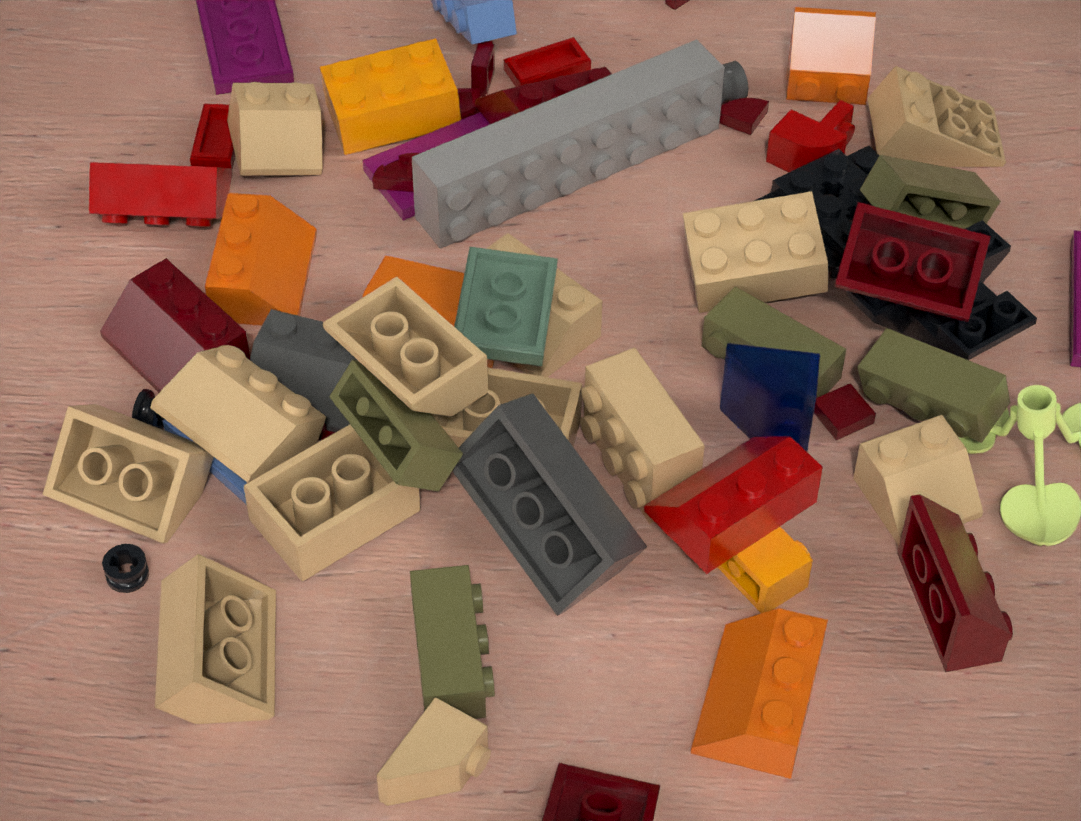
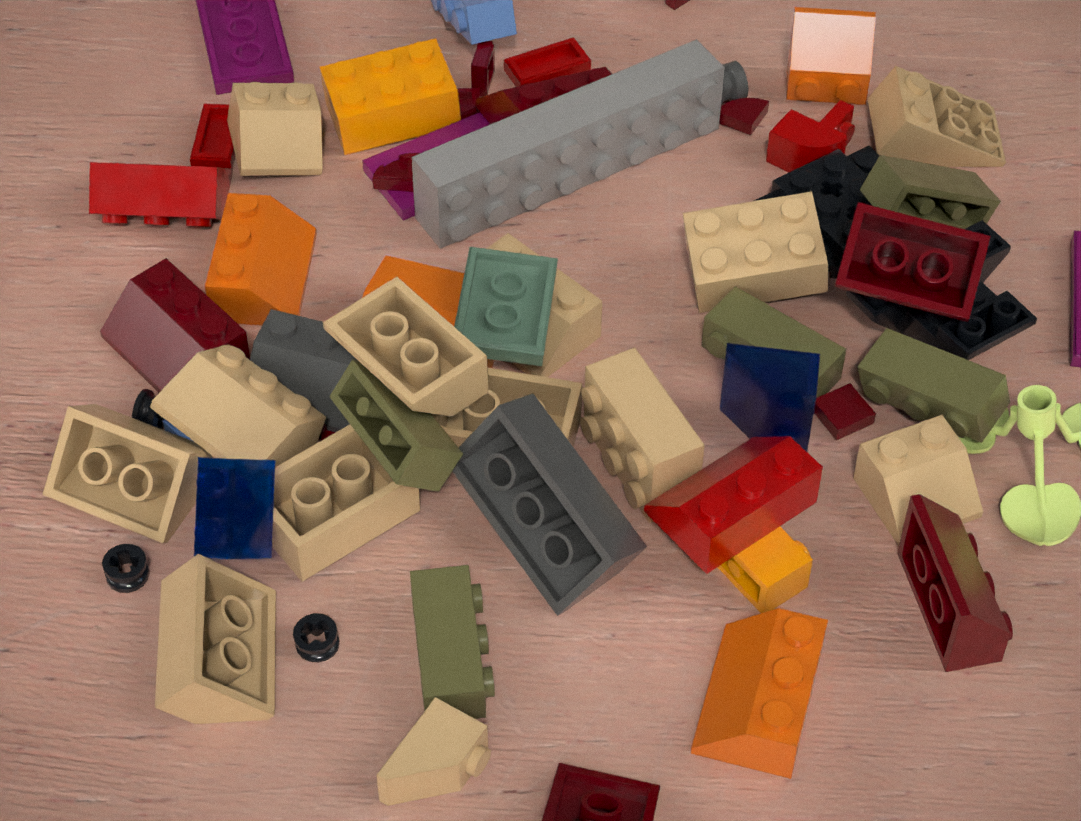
none -> clear blue slope [194,456,275,559]
none -> black bush [293,613,340,663]

